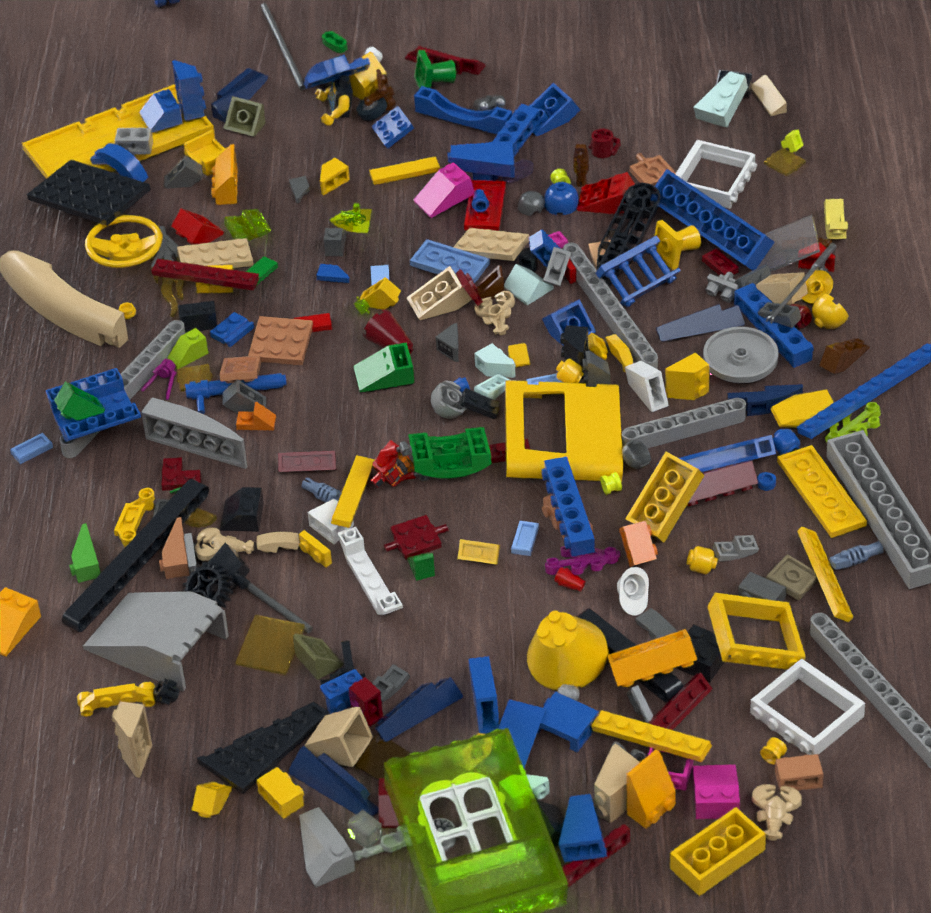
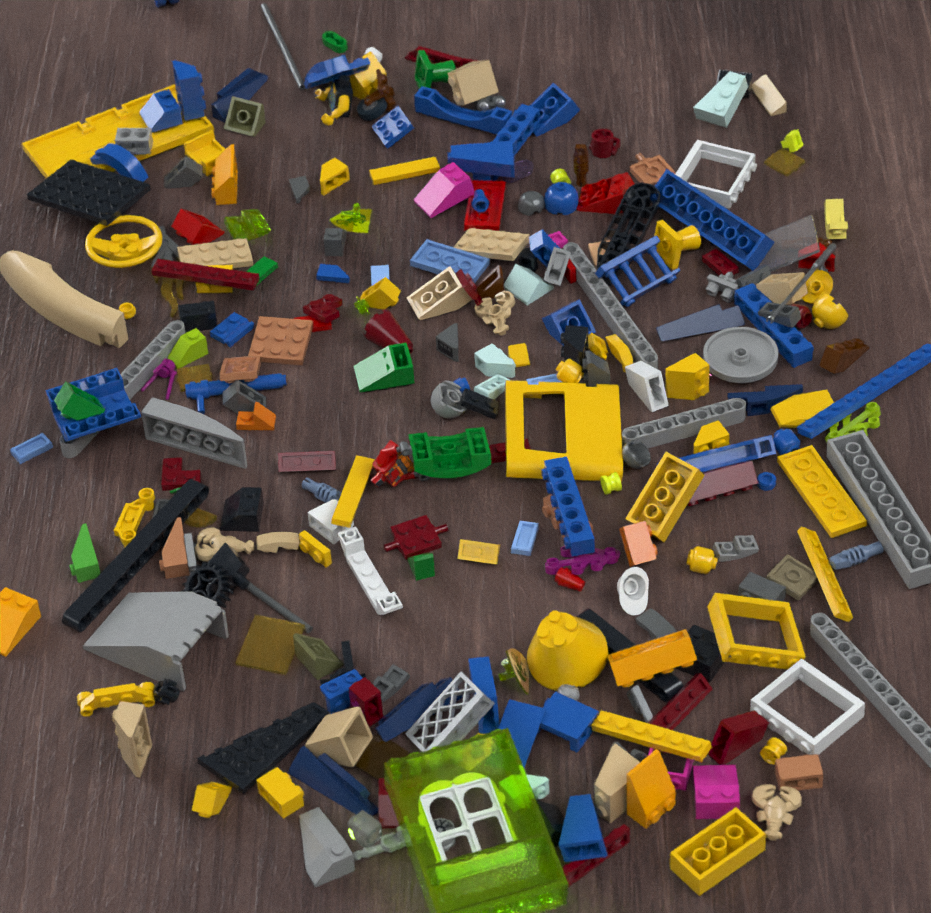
none -> dark red plate [303,294,343,324]
none -> light grey fence [405,672,495,766]
none -> tan slope [448,60,499,105]
none -> shield [498,648,529,695]
none -> yellow slope [694,420,730,454]
none -> dark red slope [707,710,769,765]

